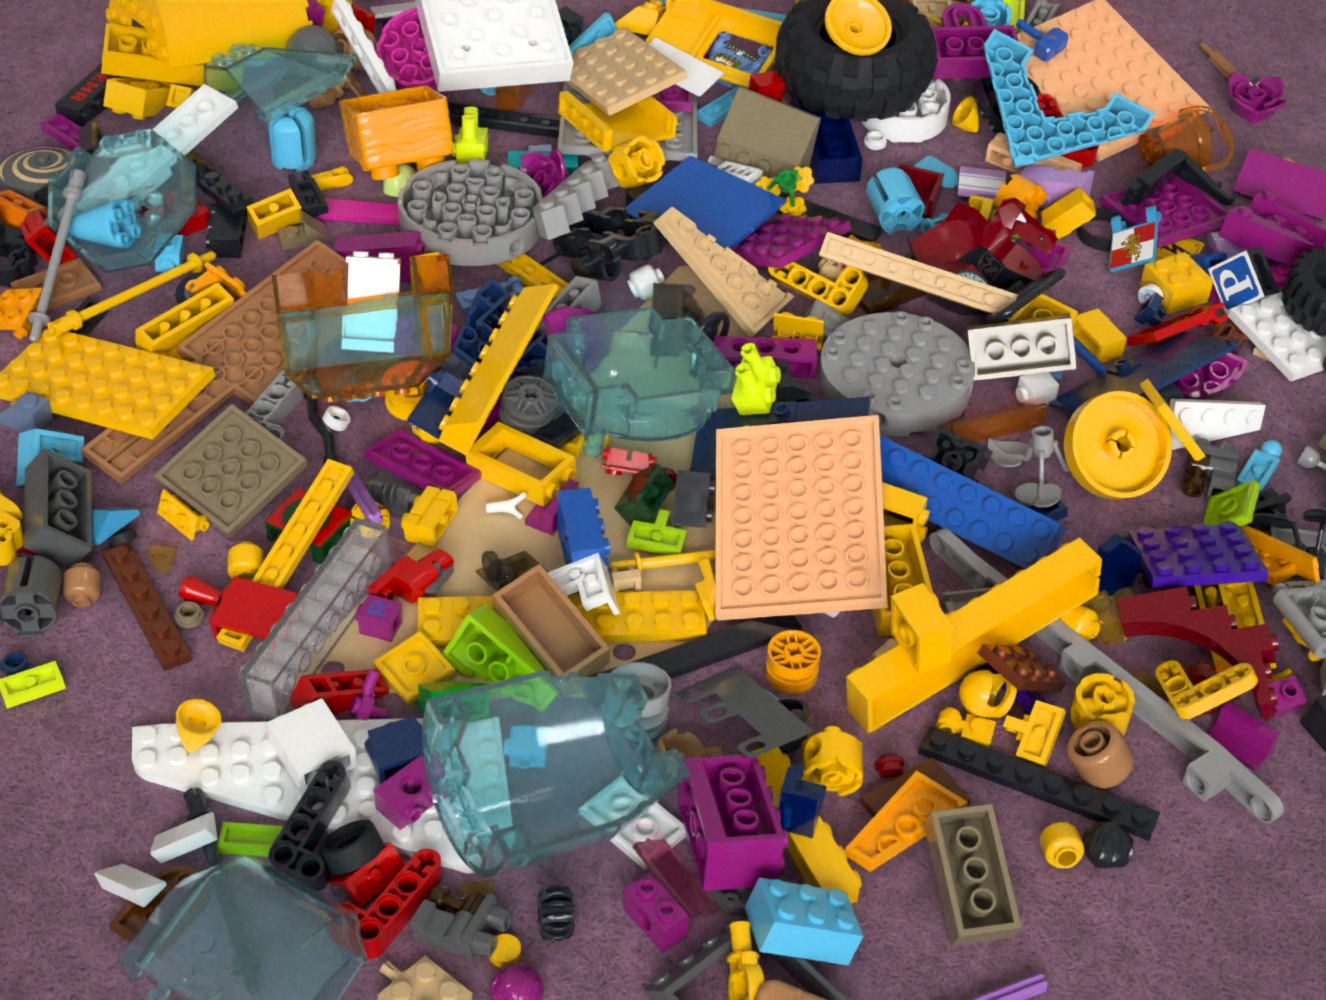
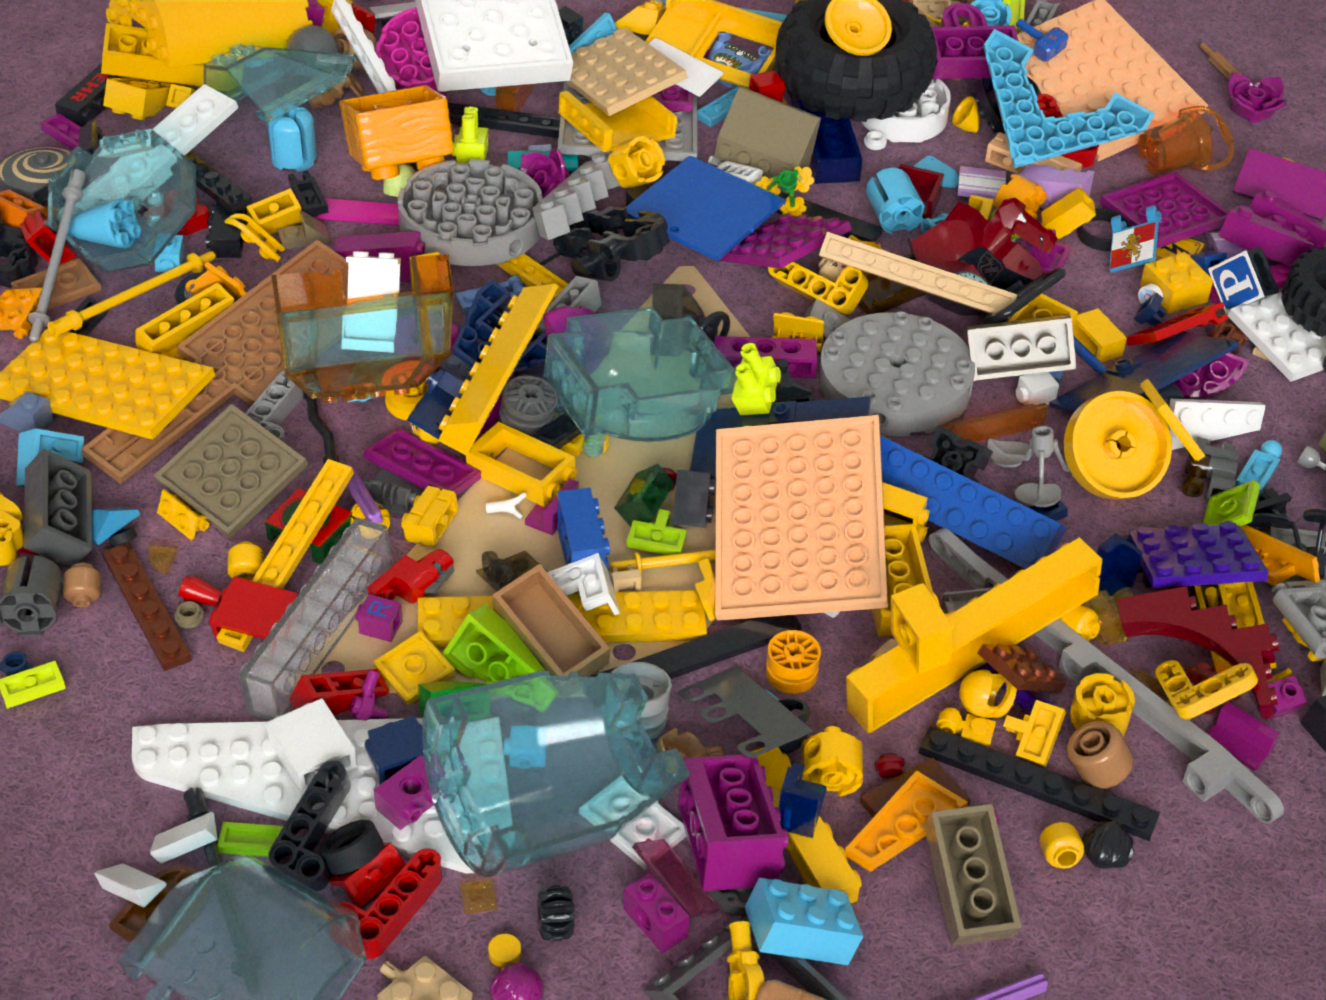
yellow piece [176,699,221,753] -> none
yellow bar [311,166,353,191] -> none
white tile [323,406,351,431] -> none
dark grey hips [410,884,512,961] -> none
hinge [599,447,657,480] -> none
white head [627,264,665,300] -> none
tan wing [653,207,795,337] -> none
black hinge [1120,148,1237,206] -> none
none -> yellow piece [225,214,285,262]

